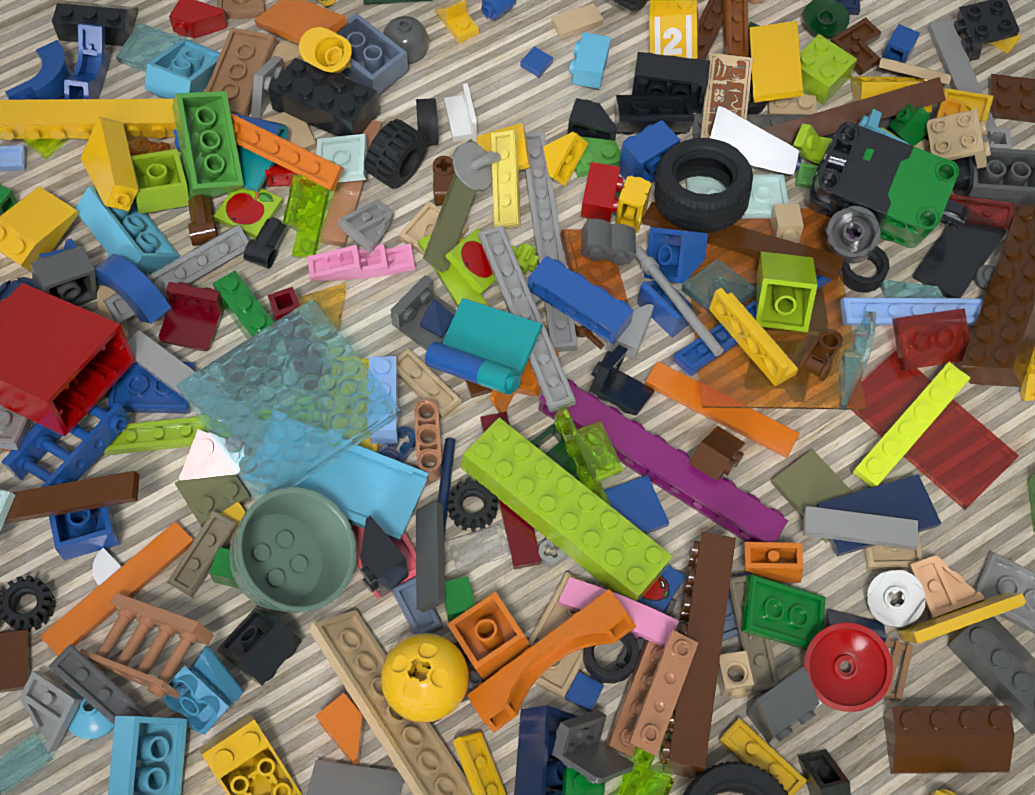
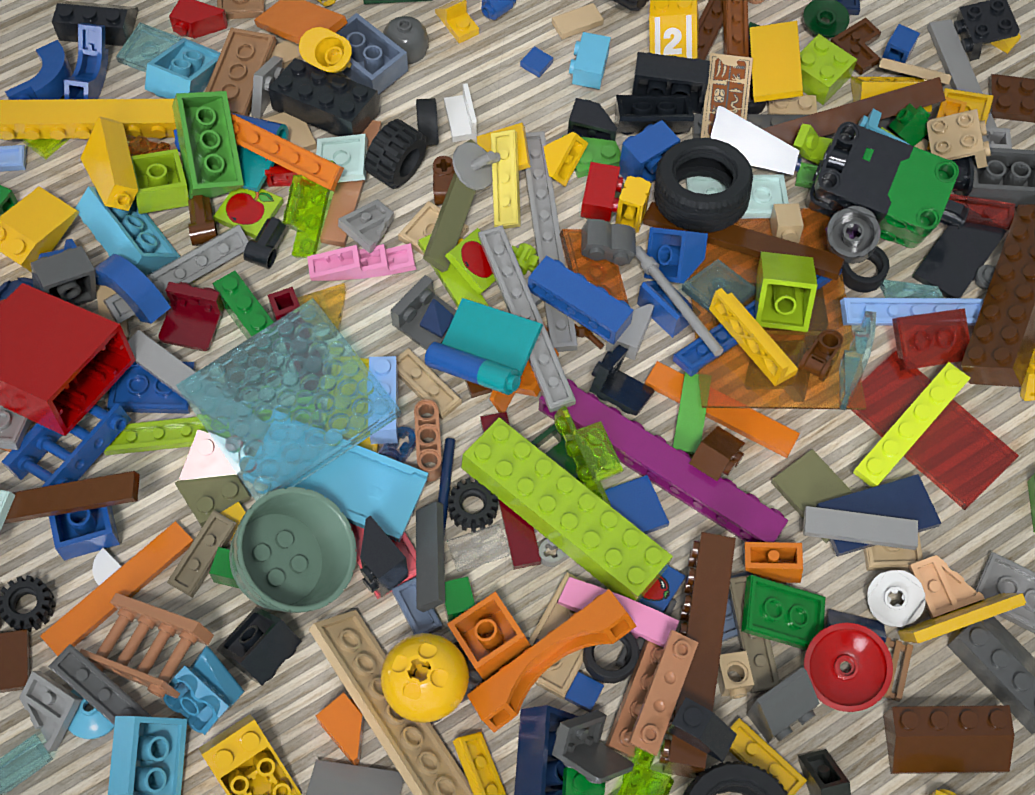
none -> black slope [668,697,737,763]
none -> bright green tile [673,372,712,455]

